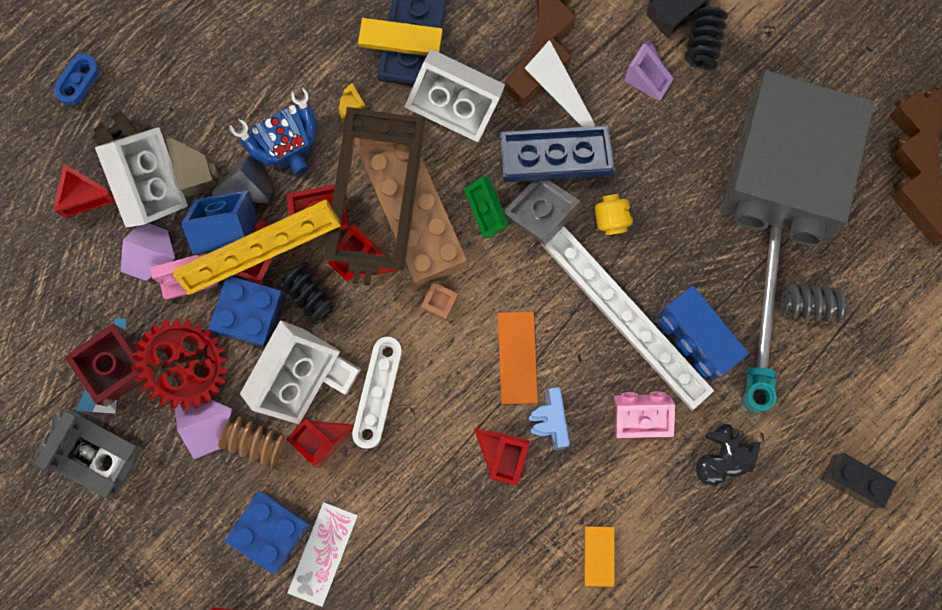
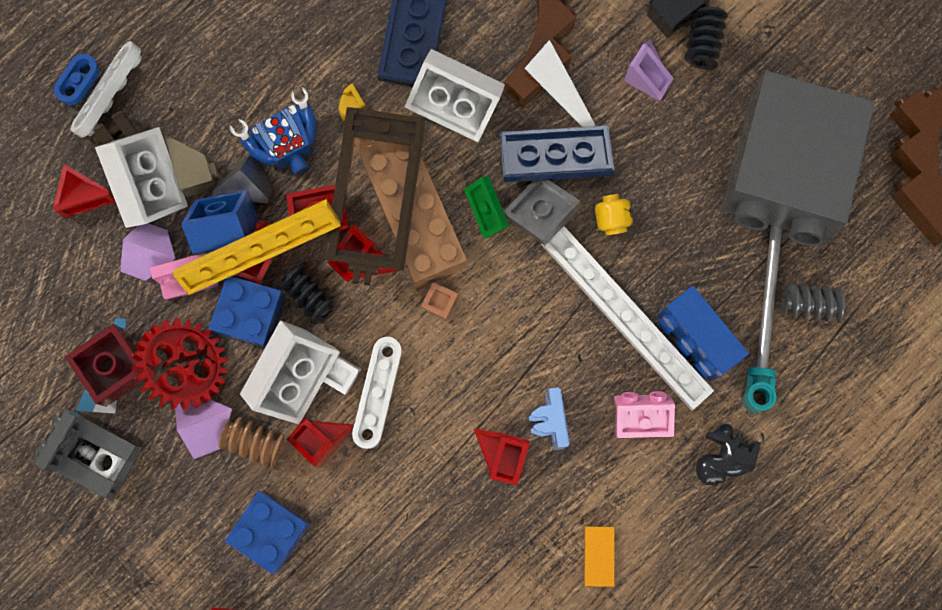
white sticker [288,502,358,607] -> none
yellow tile [358,18,443,56] -> none
orange sticker [498,312,538,404] -> none
black brick [821,453,897,508] -> none
none -> white plate [71,41,142,138]

